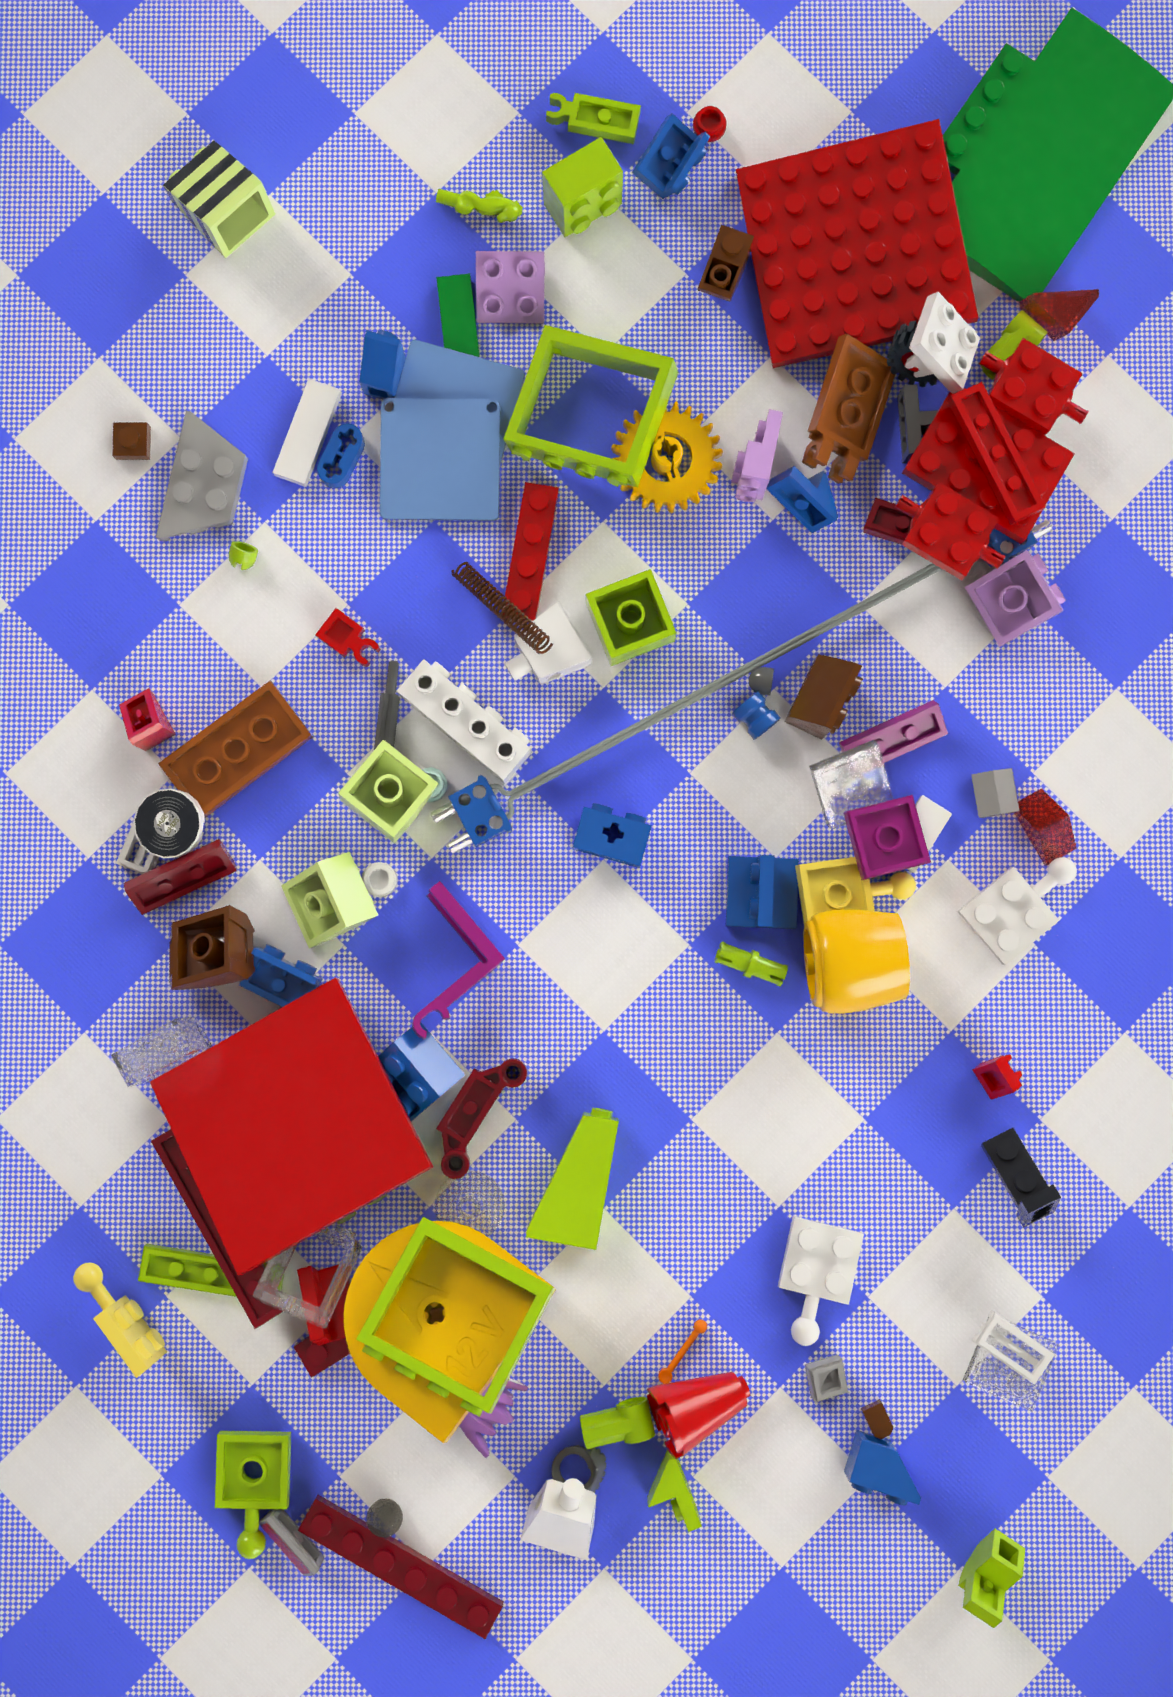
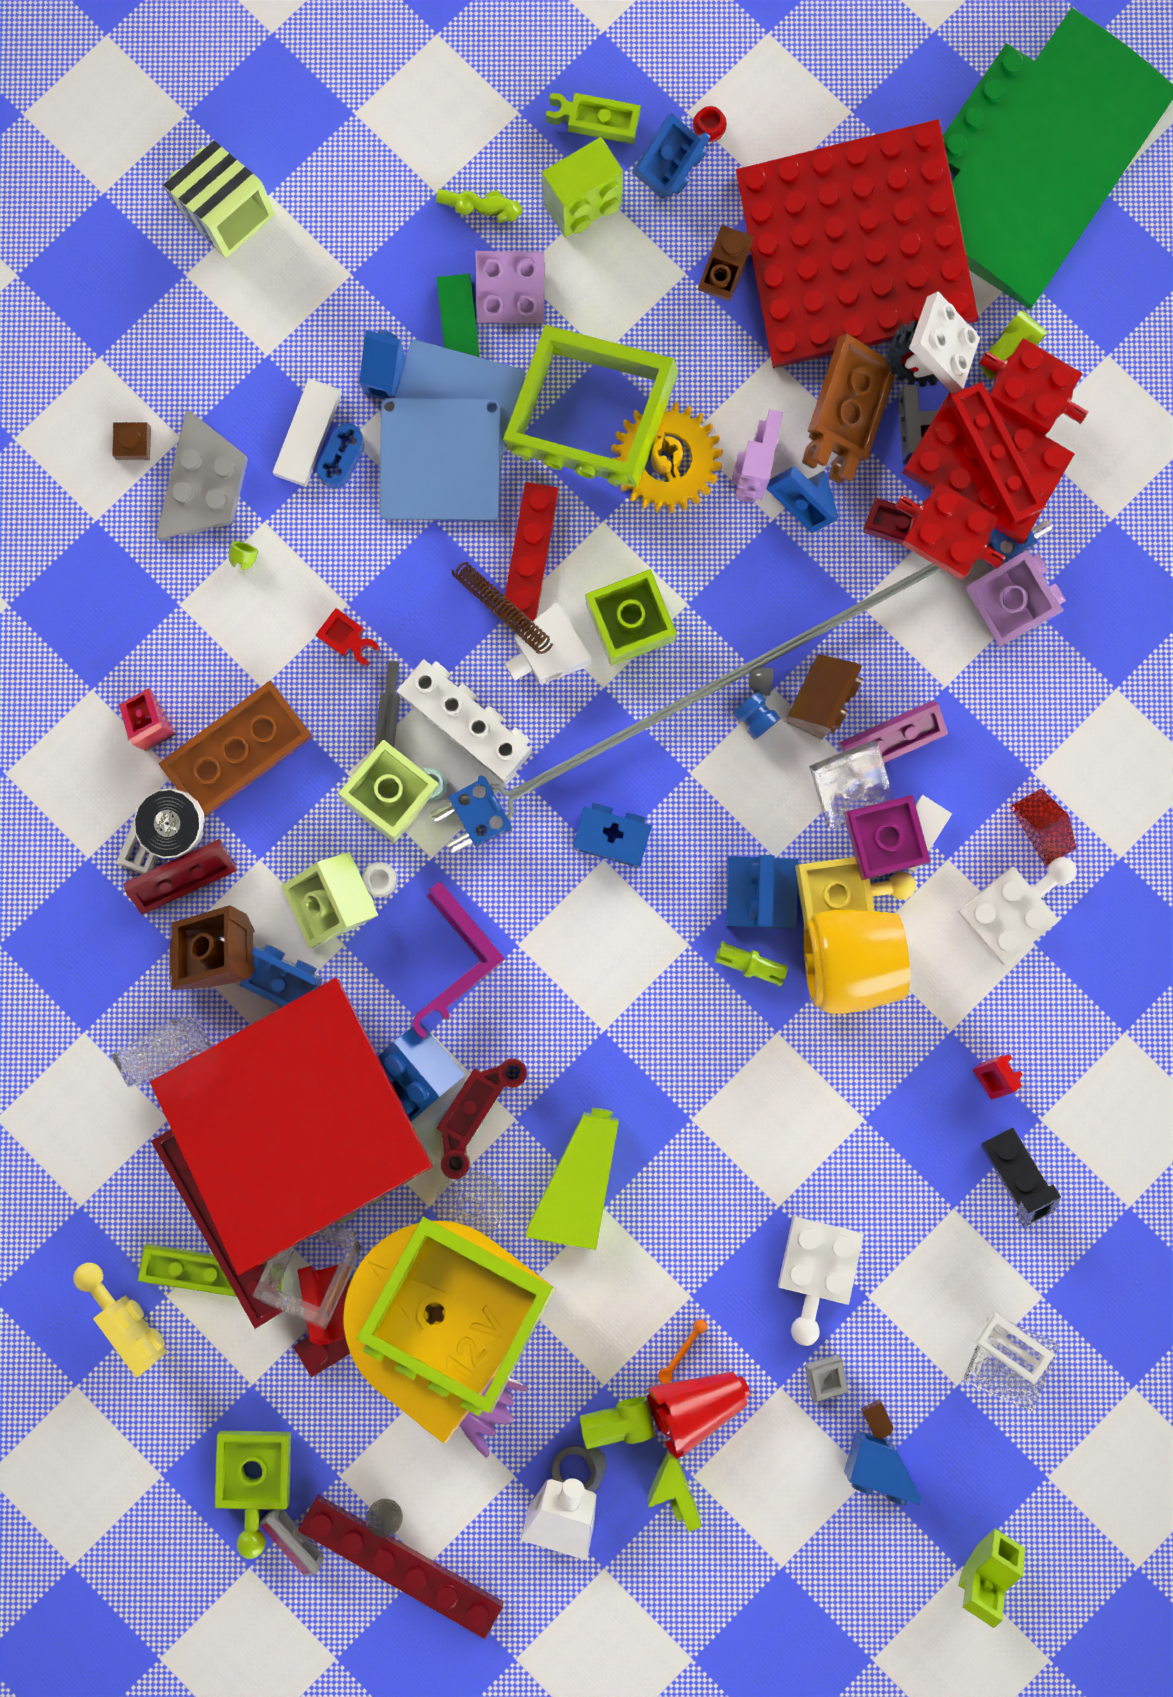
light grey piece [971,768,1020,818] -> none
clear red slope [1019,289,1099,341] -> none

